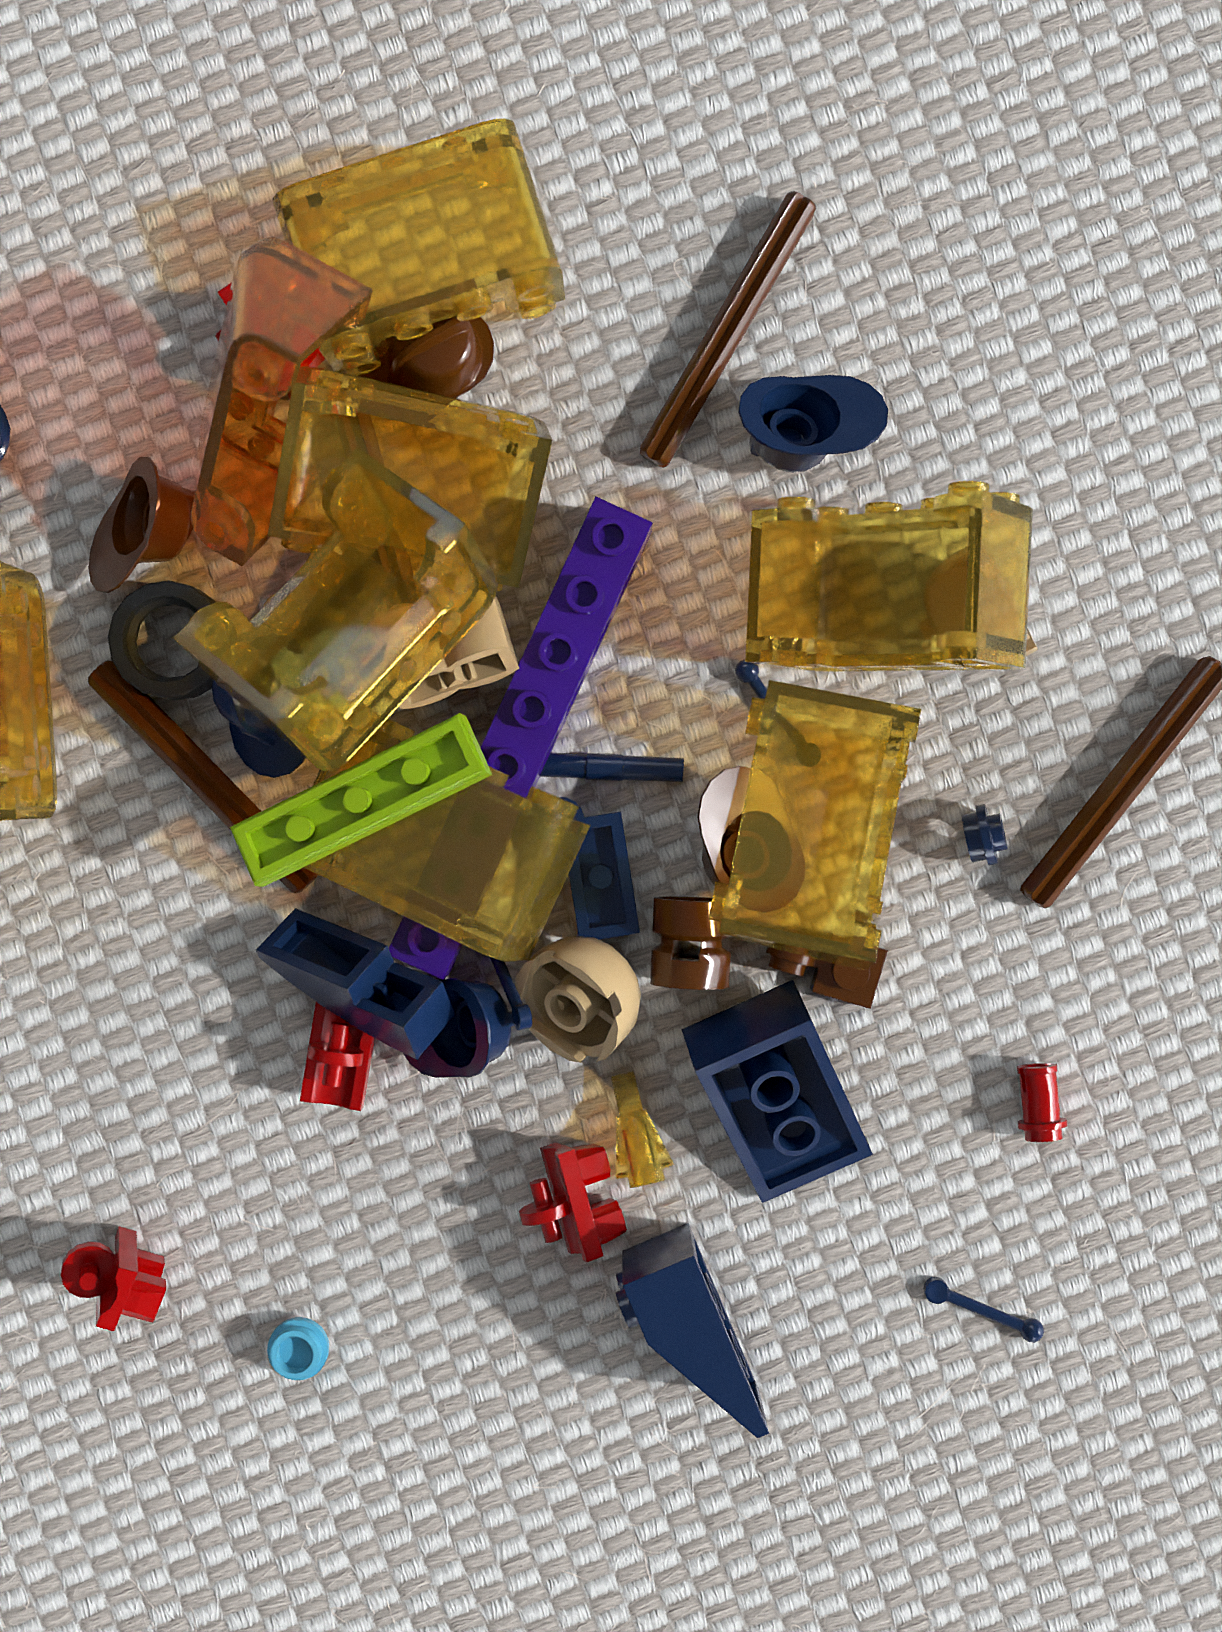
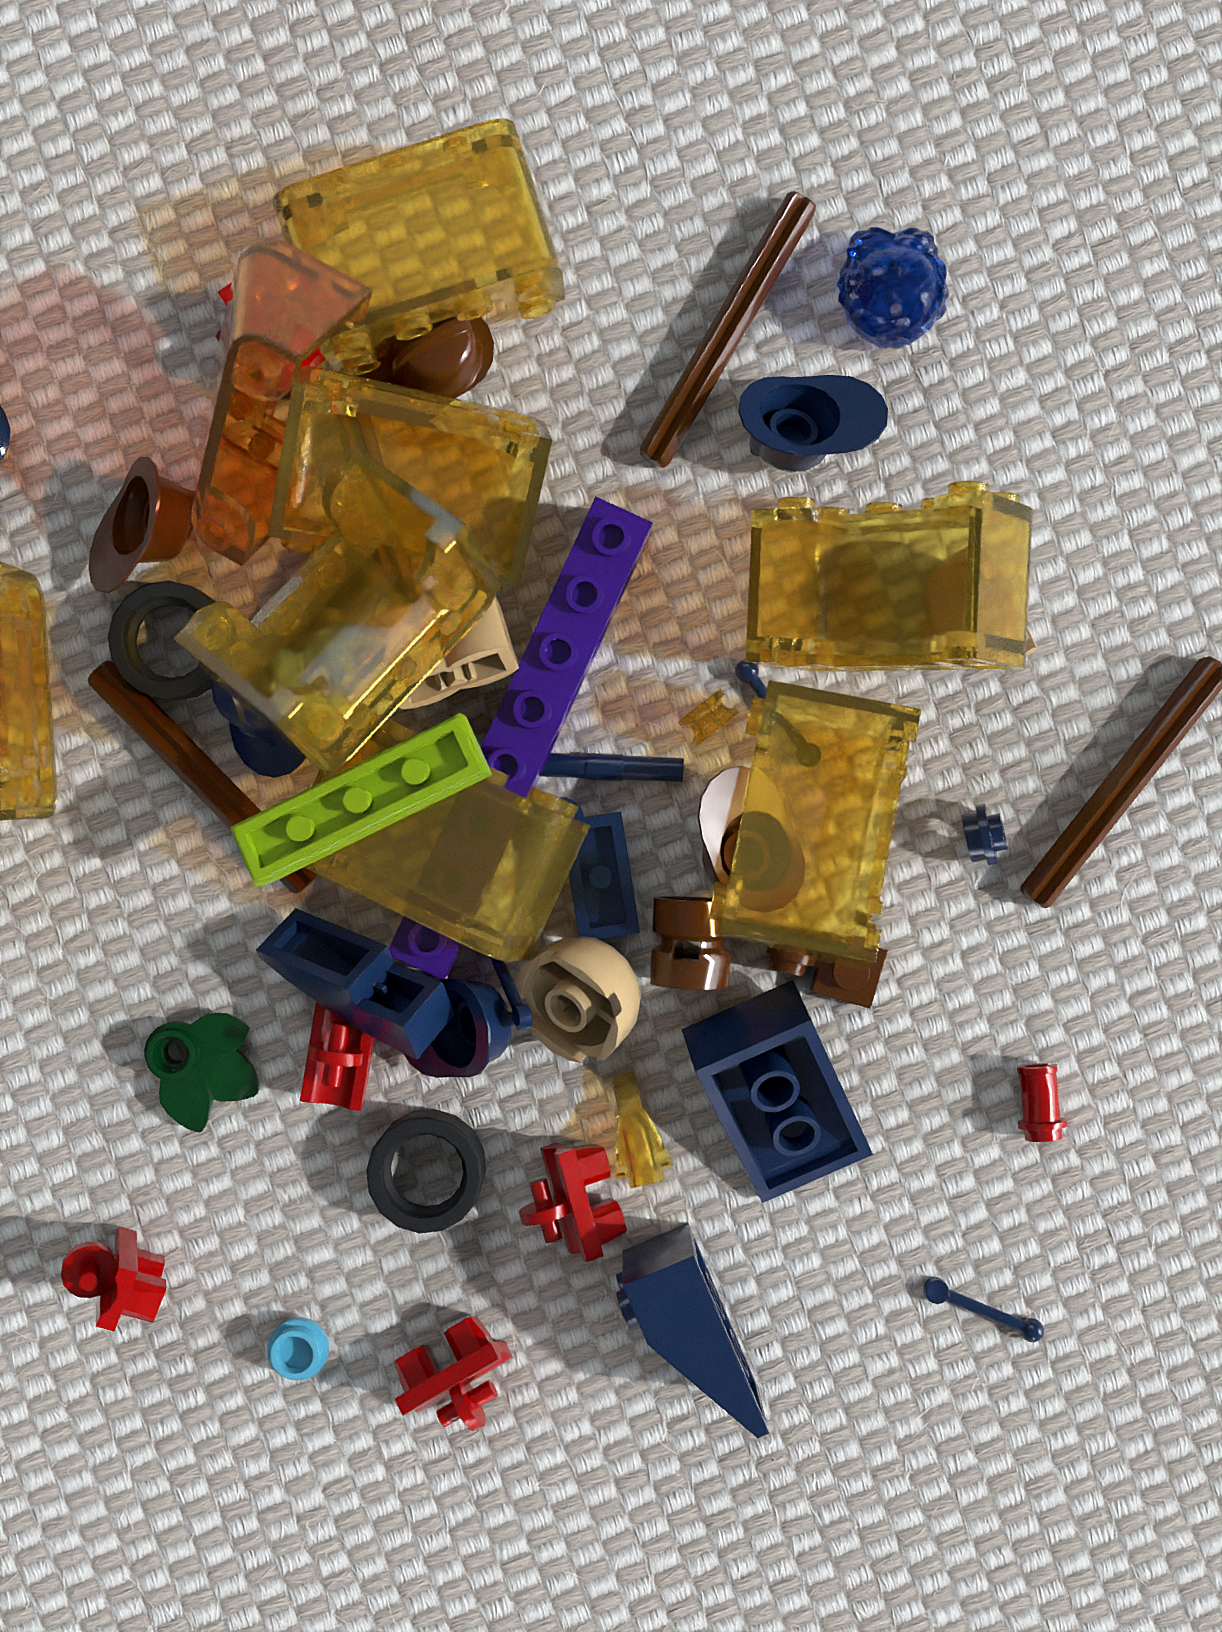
none -> dark green plate [144,1012,260,1133]
none -> black tyre [366,1109,486,1234]
none -> red hips [394,1316,513,1432]
none -> clear yellow bush [678,688,739,746]
none -> clear blue hair [837,227,949,349]

